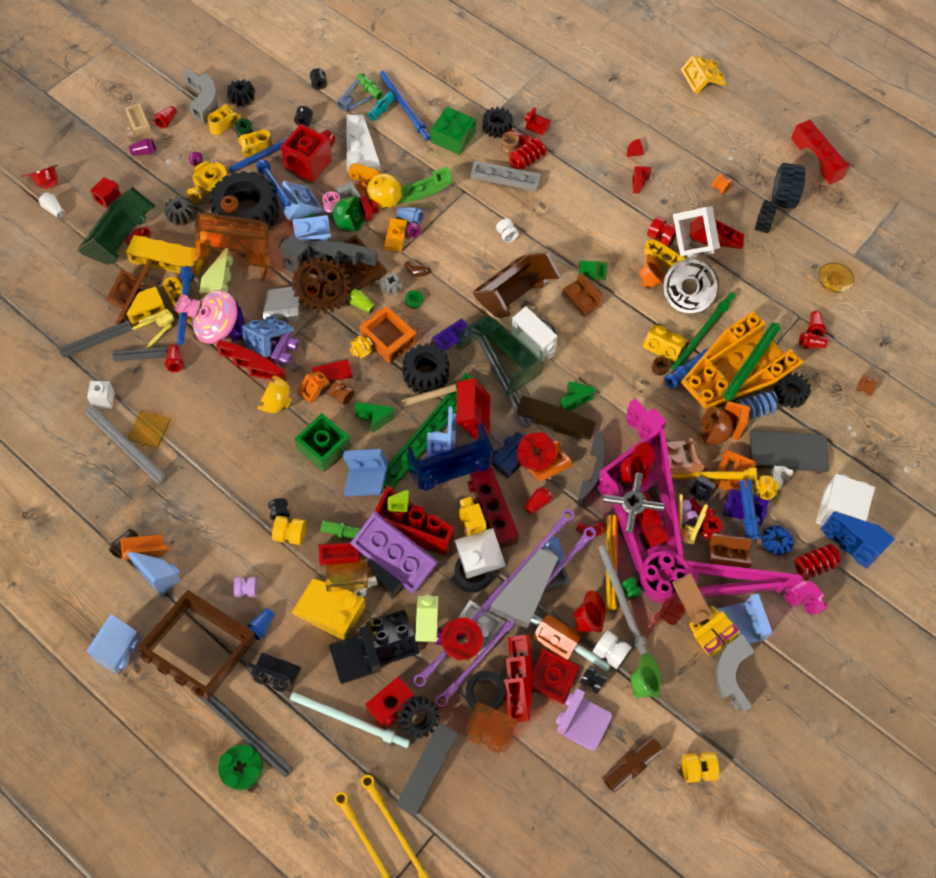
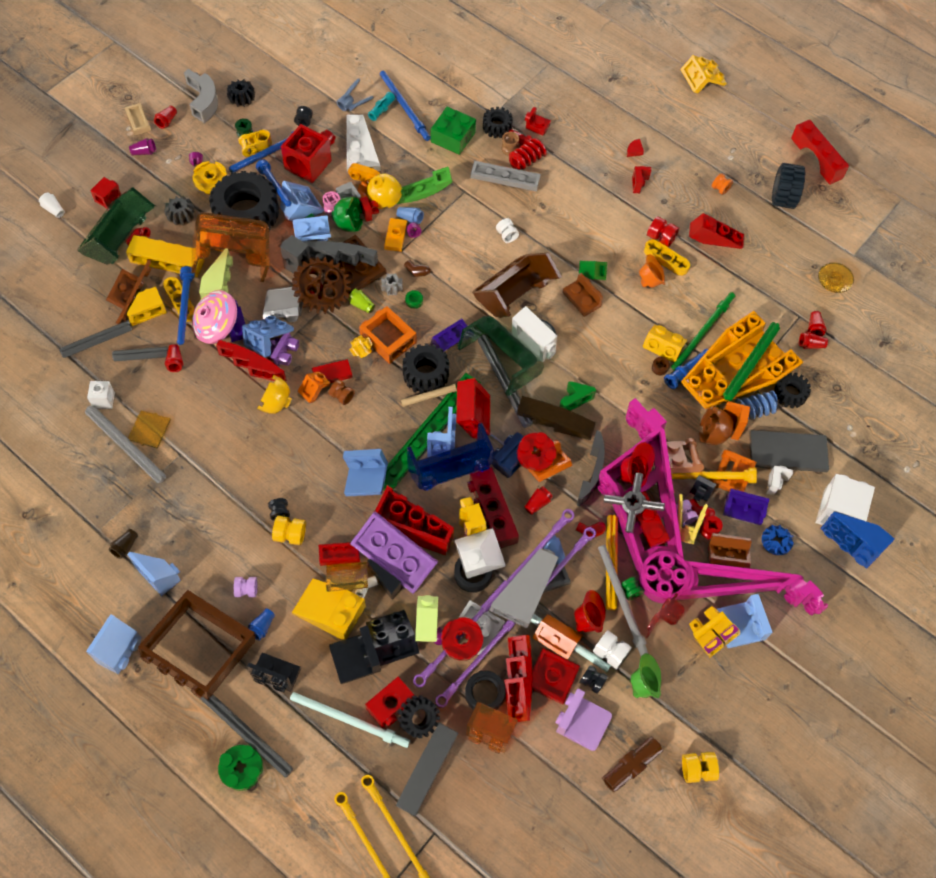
red piece [20,165,58,189] -> none
orange panel [120,534,169,560] -> none
light yellow plant [132,309,174,348] -> none
bright pink wheel [175,294,200,318] -> none
yellow plate [187,187,204,204] -> none
yellow piece [208,104,241,135] -> none
dark orange plate [220,196,239,213] -> none
green brick [294,413,351,472] -> none
black wheel [309,68,327,90] -> none
bright green pin [320,520,361,539] -> none
green slope [355,402,394,433] -> none
bright green pin [356,73,384,100] -> none
lime slope [388,490,409,512] -> none
piece [663,258,719,313] -> none
medium nougat slope [672,573,713,625] -> none
white window [673,206,720,258] -> none
light grey arch [715,634,755,714] -> none
blue pin [738,479,762,540] -> none
yellow gear [753,475,779,500] -> none
black tyre [754,200,778,234] -> none
red piece [794,544,841,581] -> none
dark orange wheel [856,373,878,396] -> none

